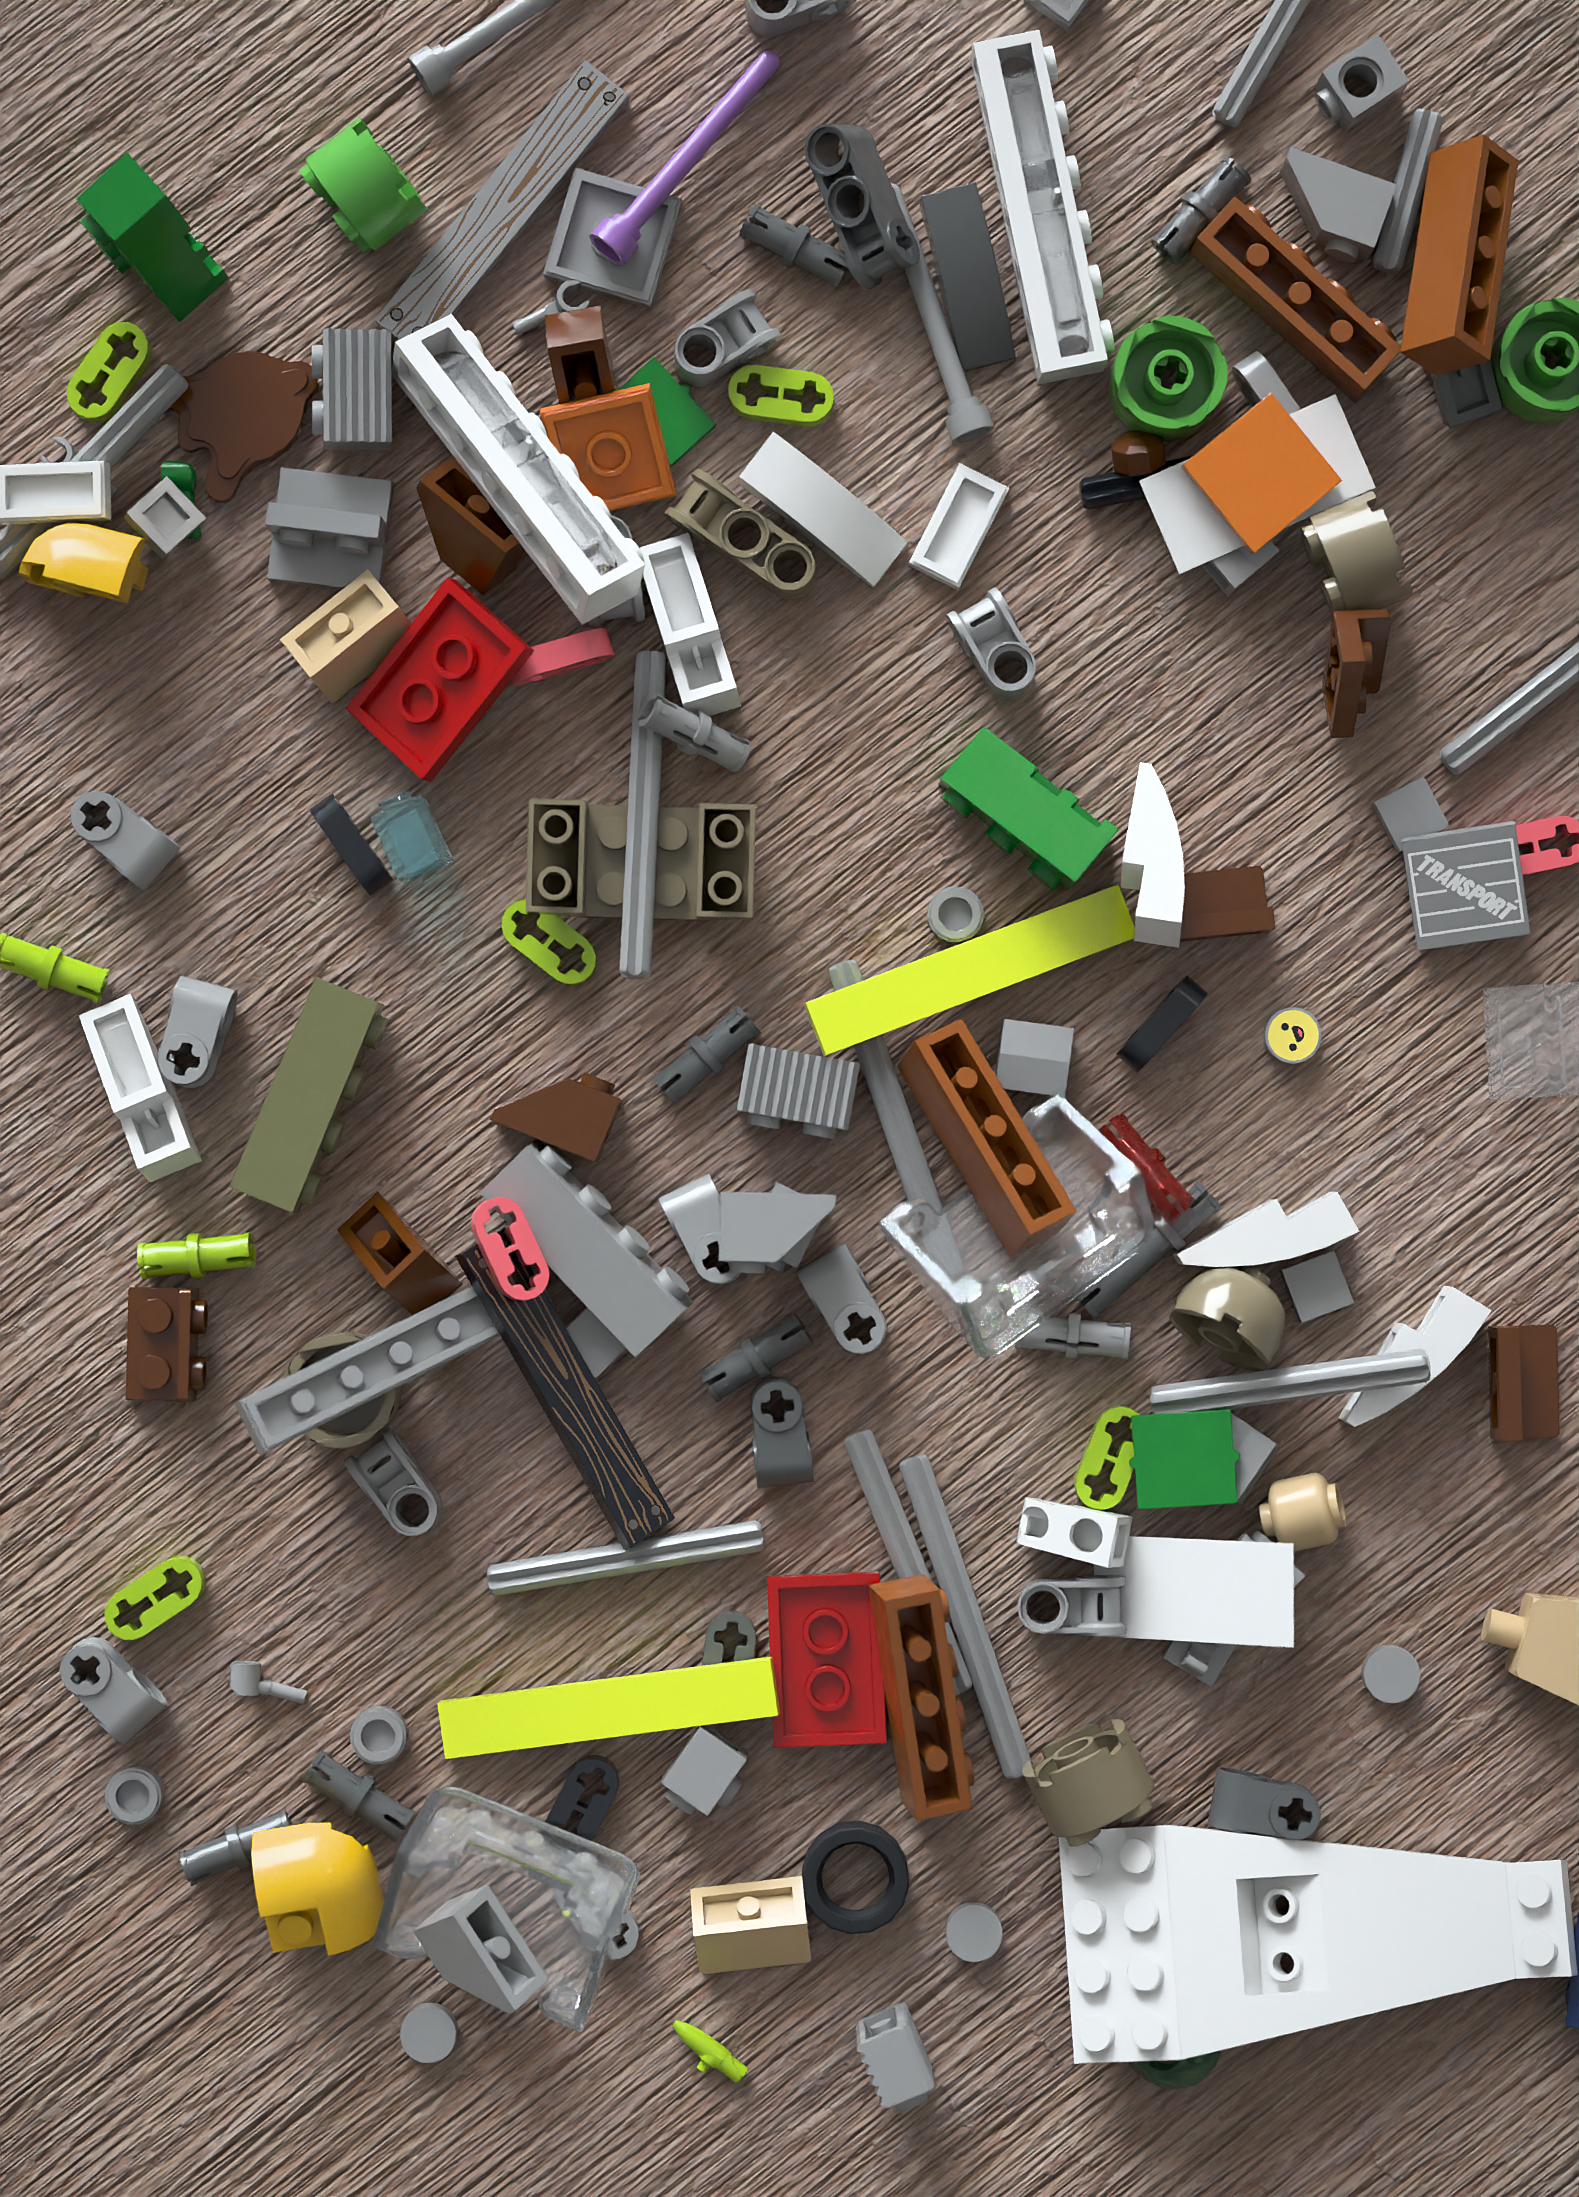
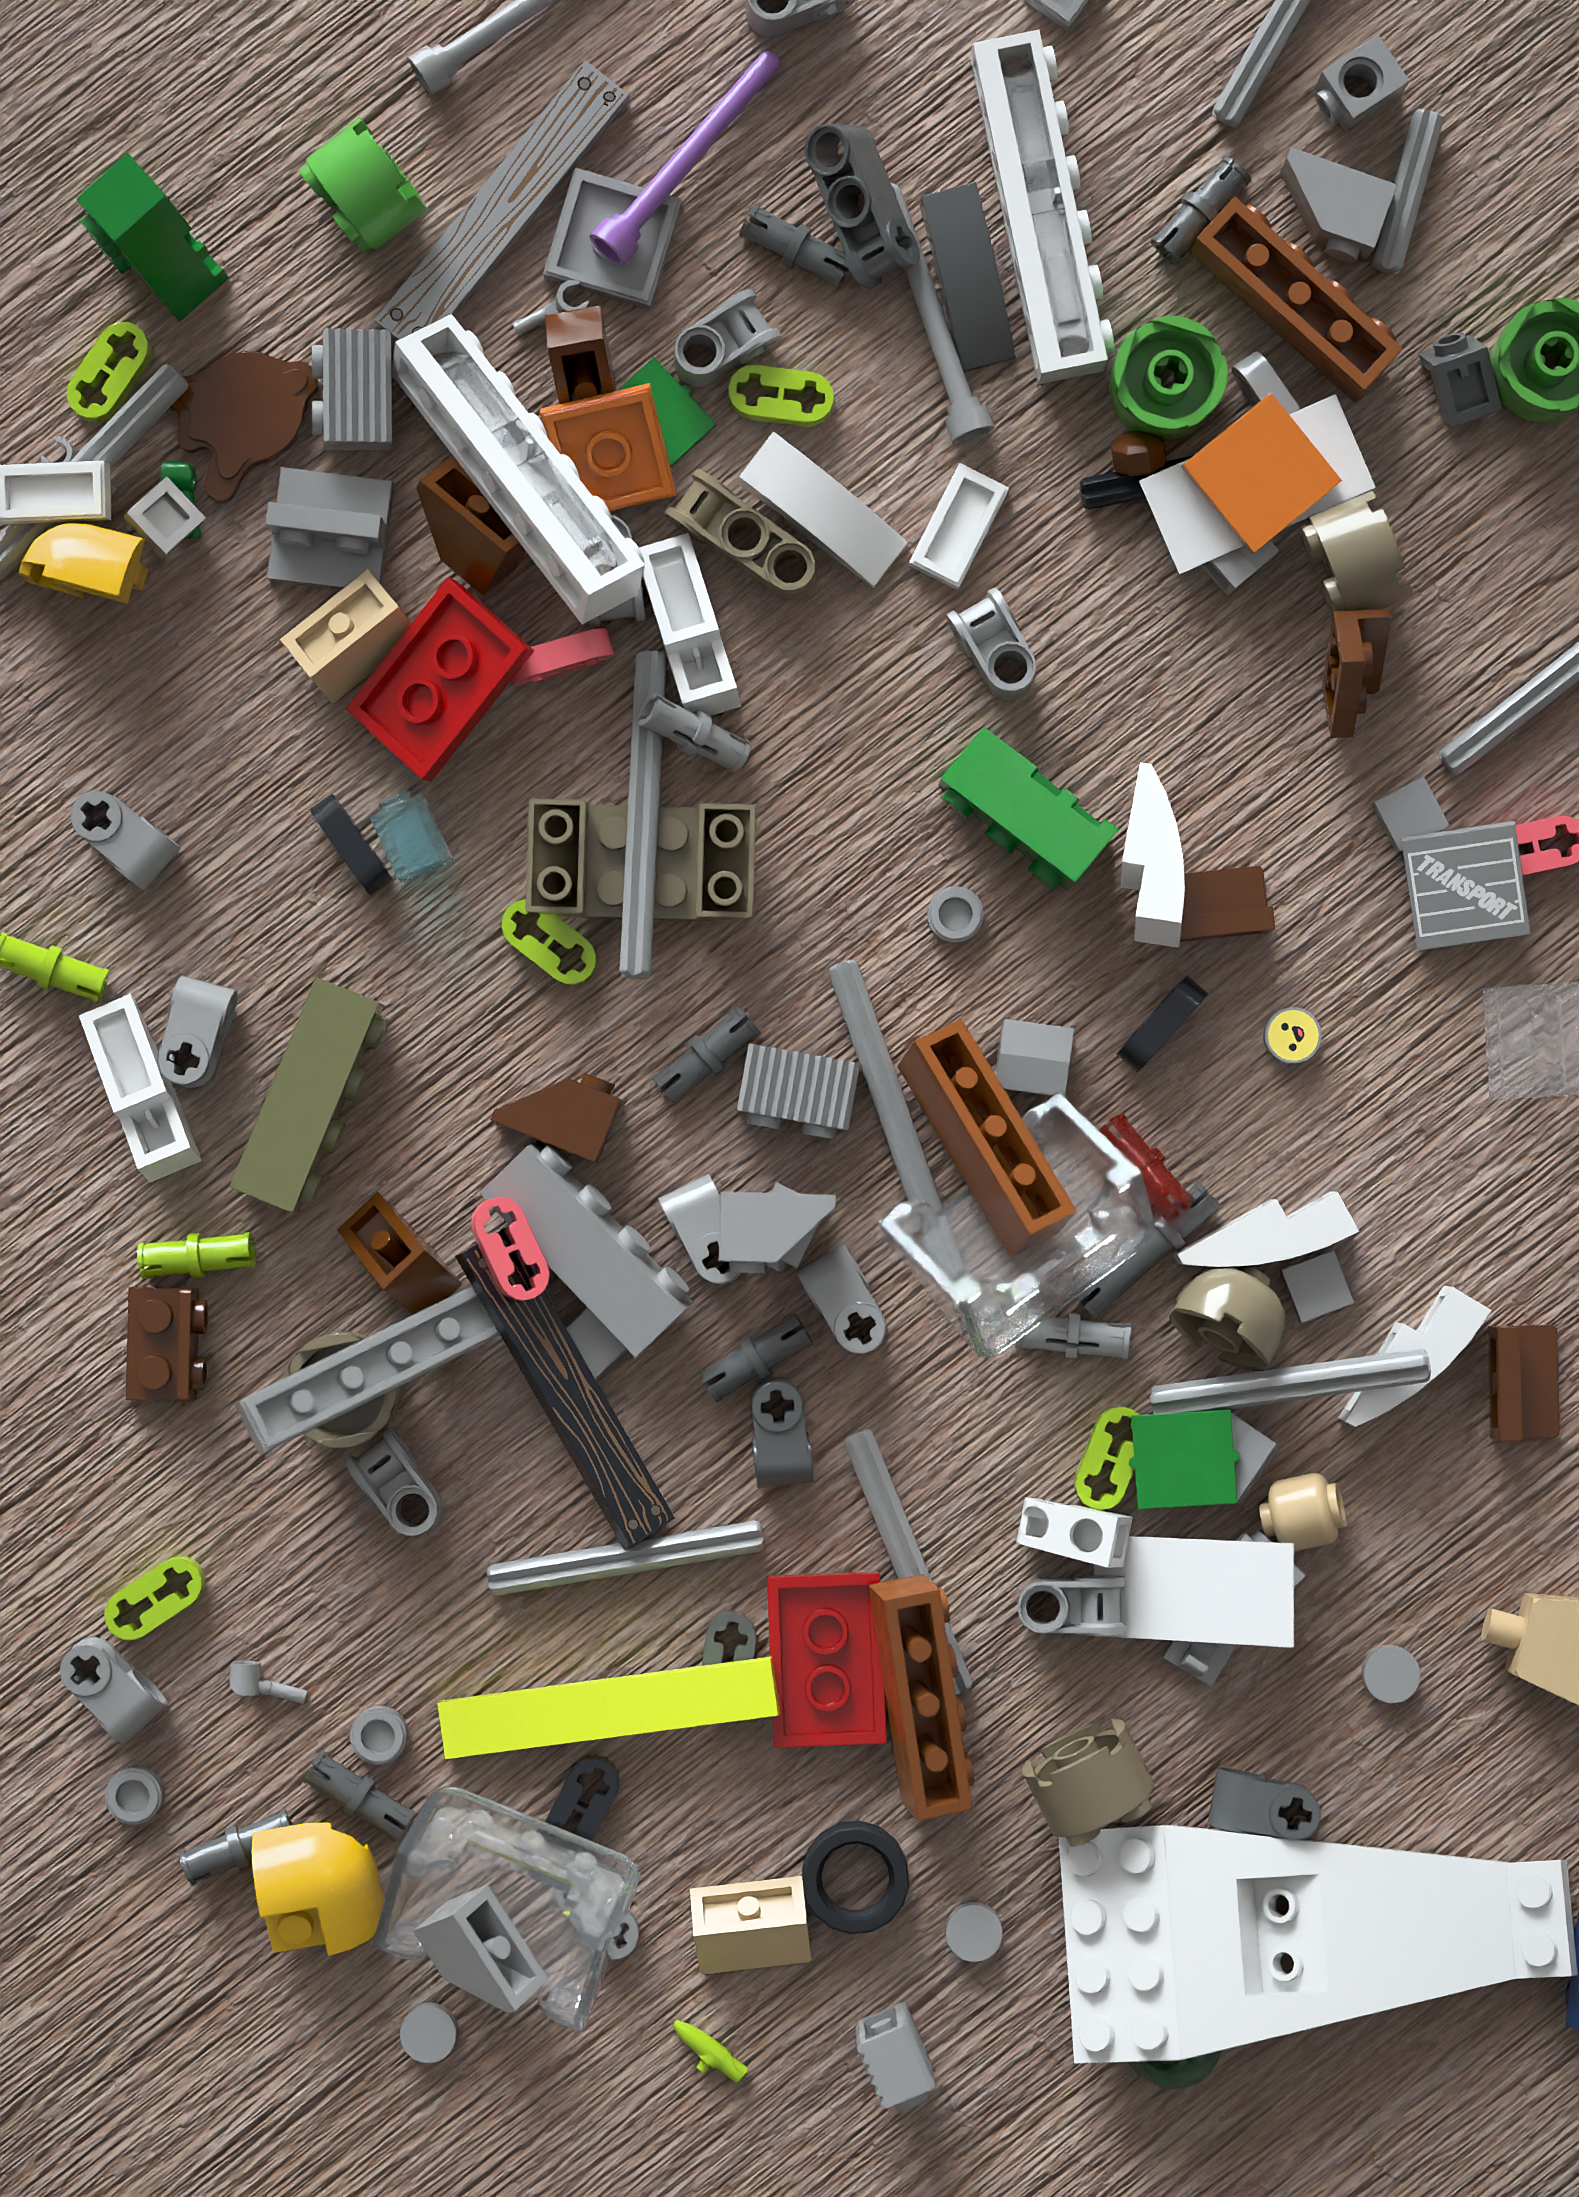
light grey brick [661,1725,747,1816] -> none
neon yellow tile [804,884,1135,1056] -> none
light grey axle [899,1454,1032,1779] -> none
dark orange brick [1400,134,1519,377] -> none

